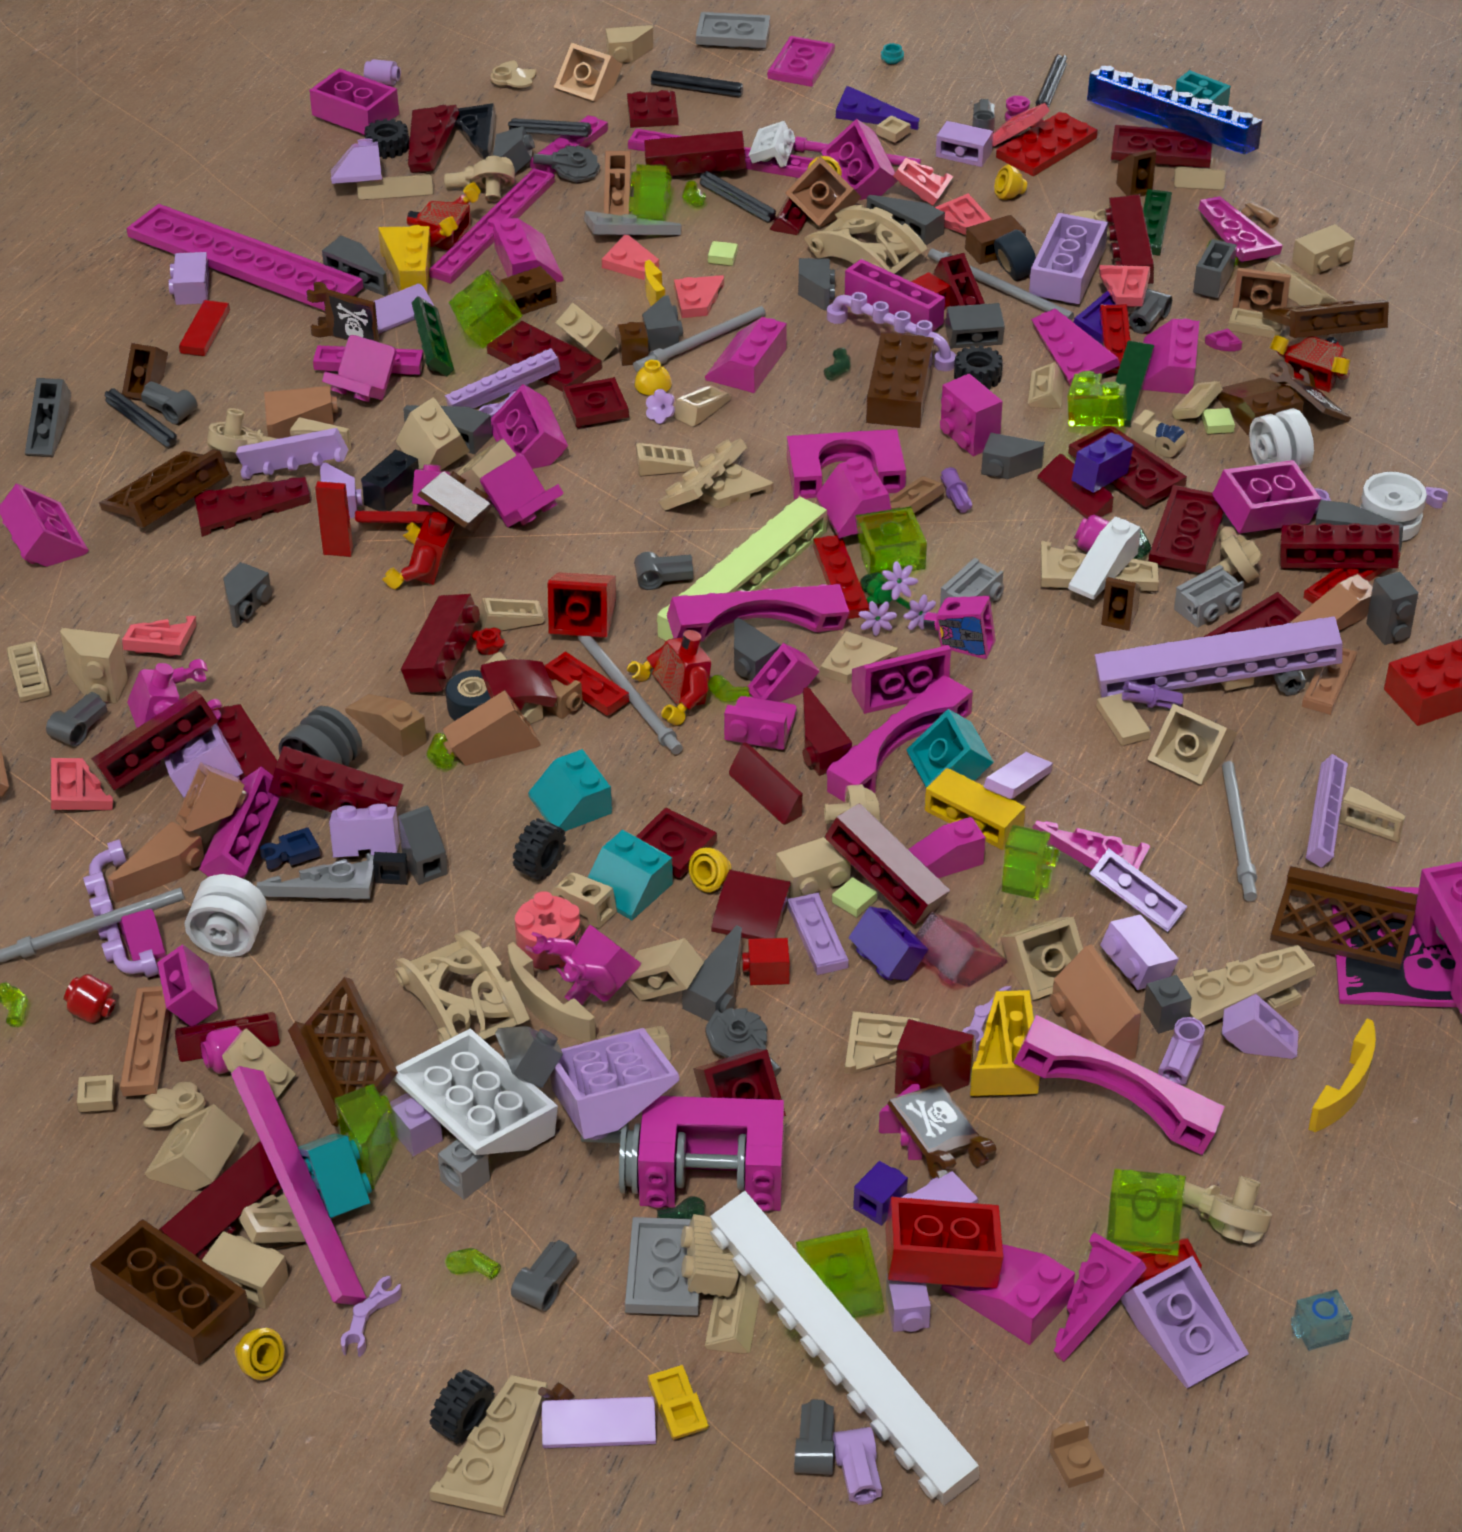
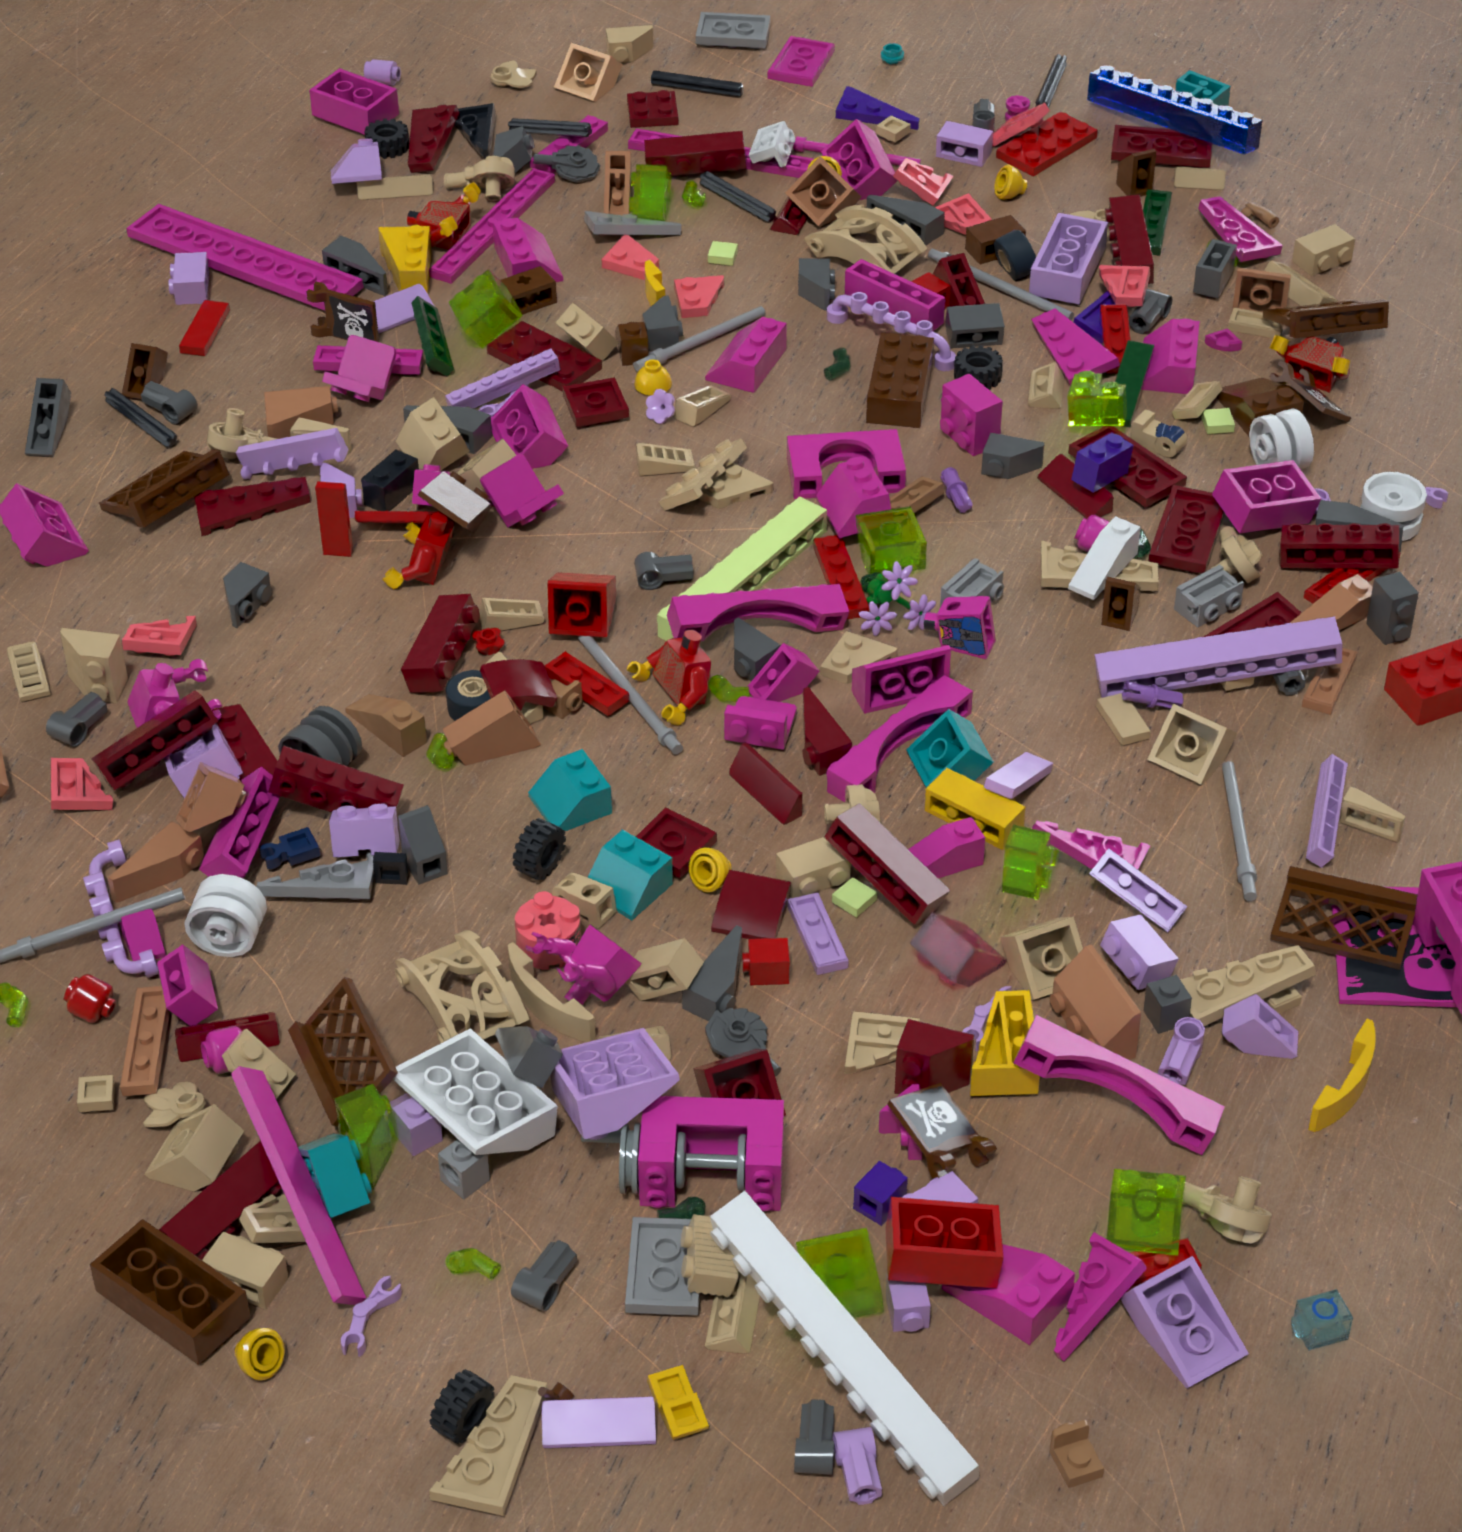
dark purple brick [848,906,929,981] -> none

